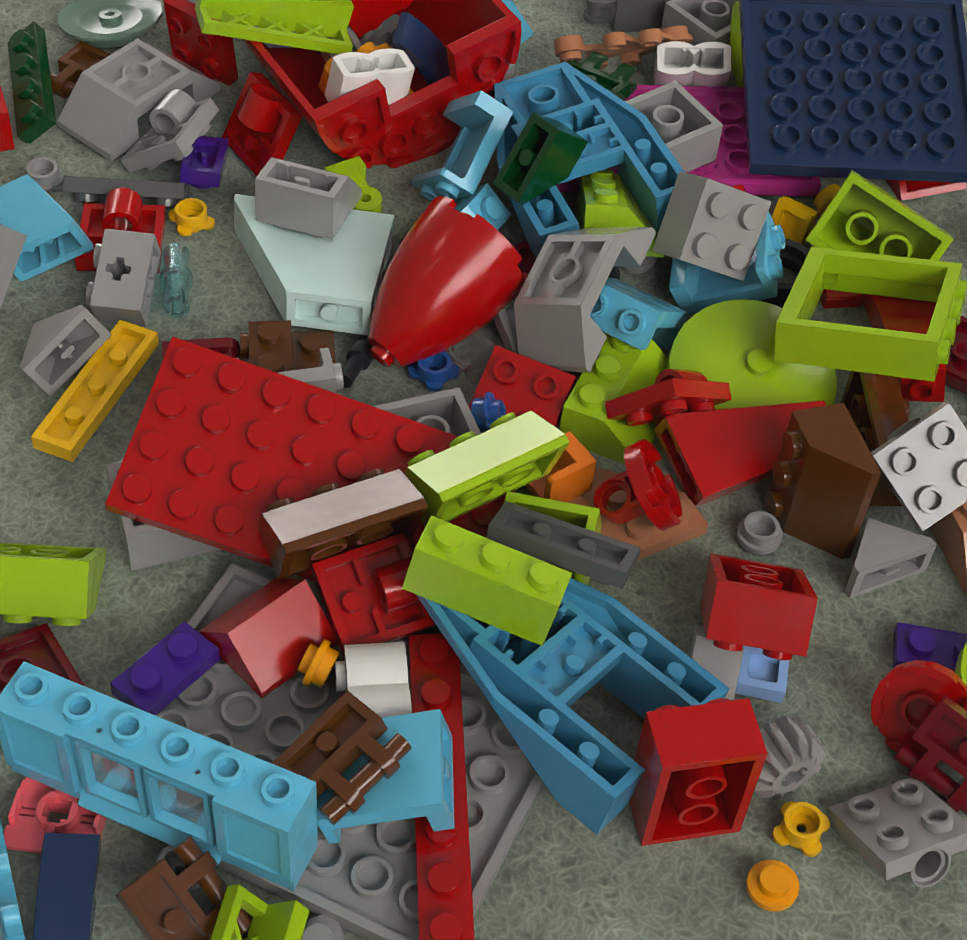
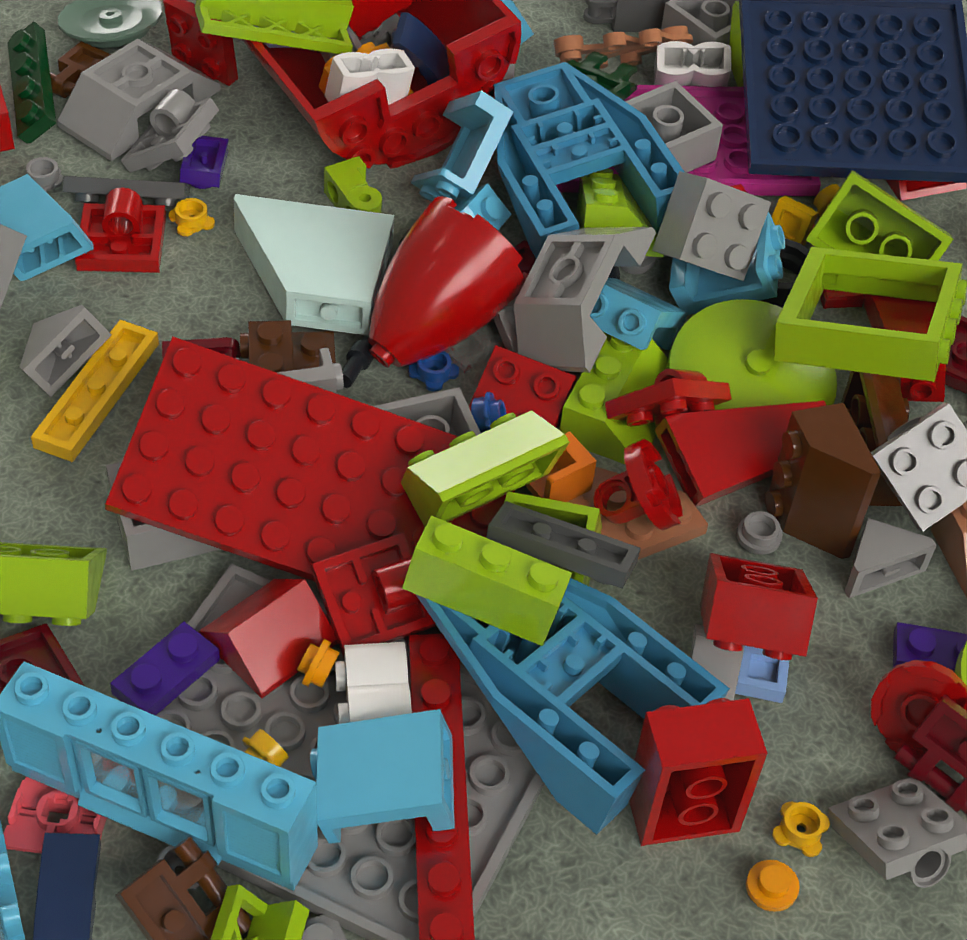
light grey brick [86,229,161,327] -> none
clear light blue pin [160,243,193,317] -> none
red plate [222,72,303,176] -> none
light grey slope [255,157,362,240] -> none
reddish brown slope [258,469,428,581] -> none
reddish brown plate [272,690,412,825] -> none
dark green slope [493,112,588,204] -> none
light grey gear [754,715,826,799] -> none
none -> yellow plate [242,729,289,767]

